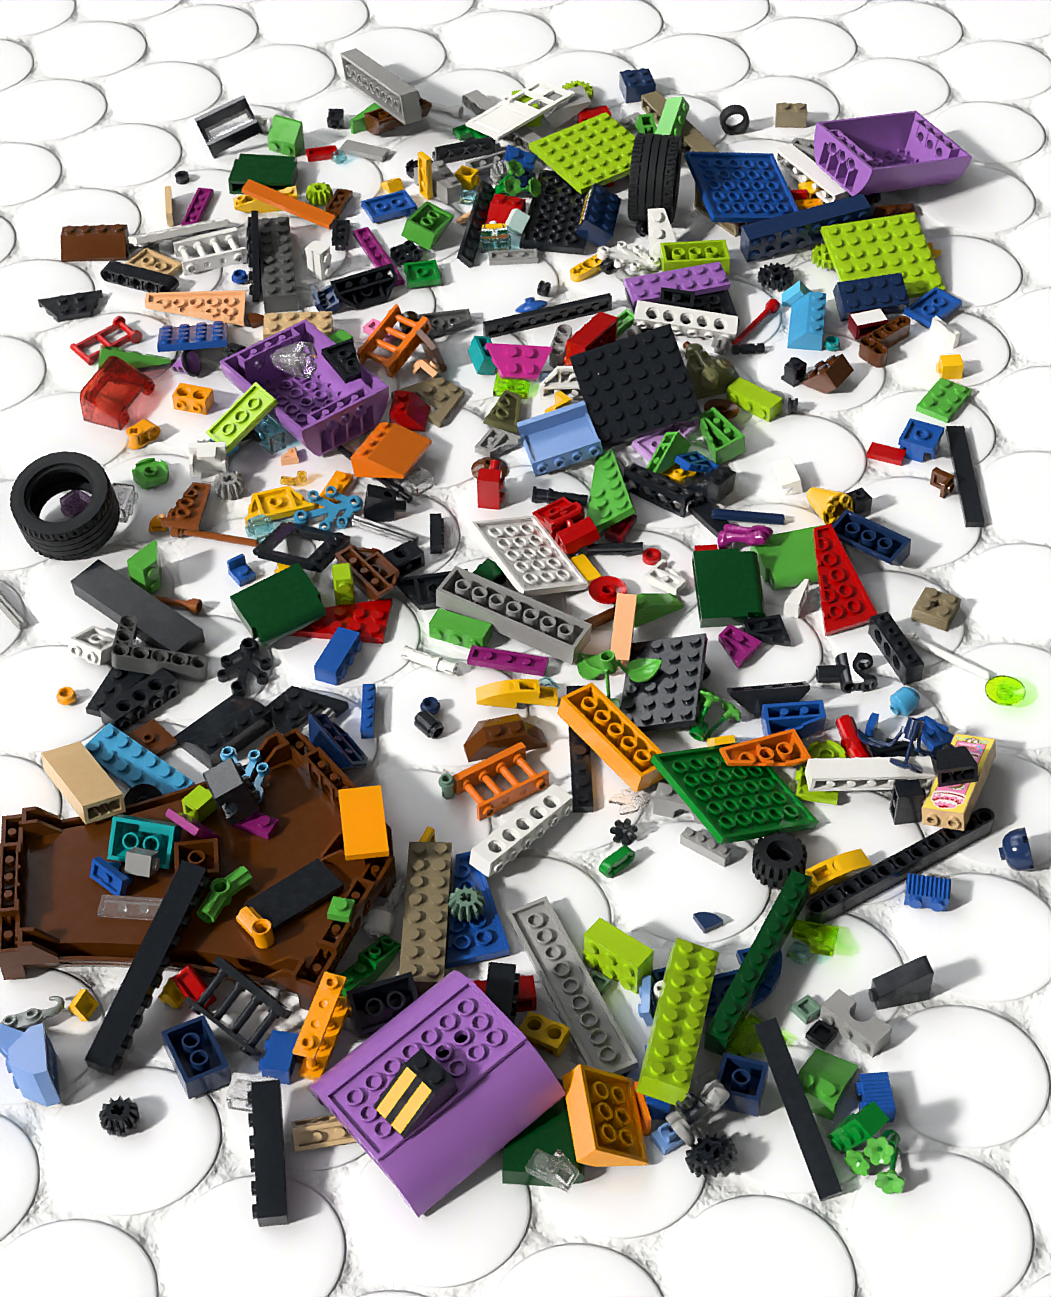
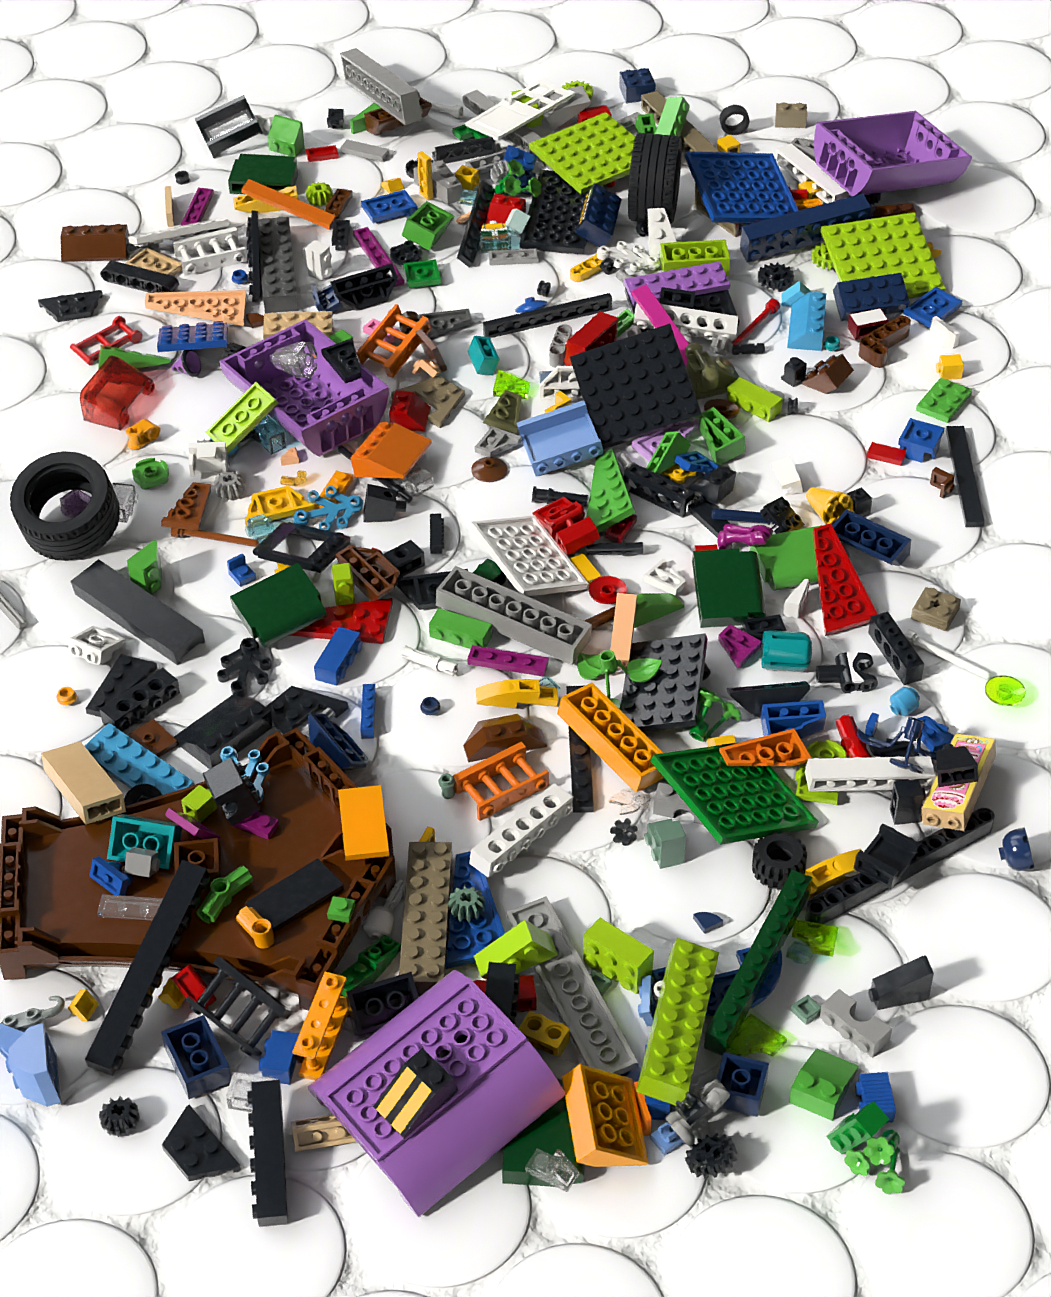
dark grey beam [111,615,208,682] -> none
light orange tile [148,513,168,532] -> none
dark orange piece [152,595,202,614] -> none
light orange brick [172,383,214,415] -> none
clear light blue plate [332,150,347,164] -> none
axle [351,515,419,545] -> none
black brick [414,710,444,739] -> none
red brick [477,460,505,510] -> none
dark pink wing [485,343,552,381] -> none
green beam [599,845,635,878] -> none
red tile [642,548,661,566] -> none
light grey piece [680,827,732,867] -> none
black tile [754,1017,843,1201] -> none
black tile [805,1019,838,1050] -> none
blue brick [904,873,951,912] -> none
none -> black wing [162,1105,241,1181]
none -> lime wedge [474,920,558,980]
none -> dark pink tile [631,284,689,367]
none -> sand green brick [644,819,686,869]
none -> yellow brick [717,135,741,153]
none -> black hinge [760,496,805,534]
none -> teal cylinder [761,630,812,672]
none -> black panel [853,823,919,889]

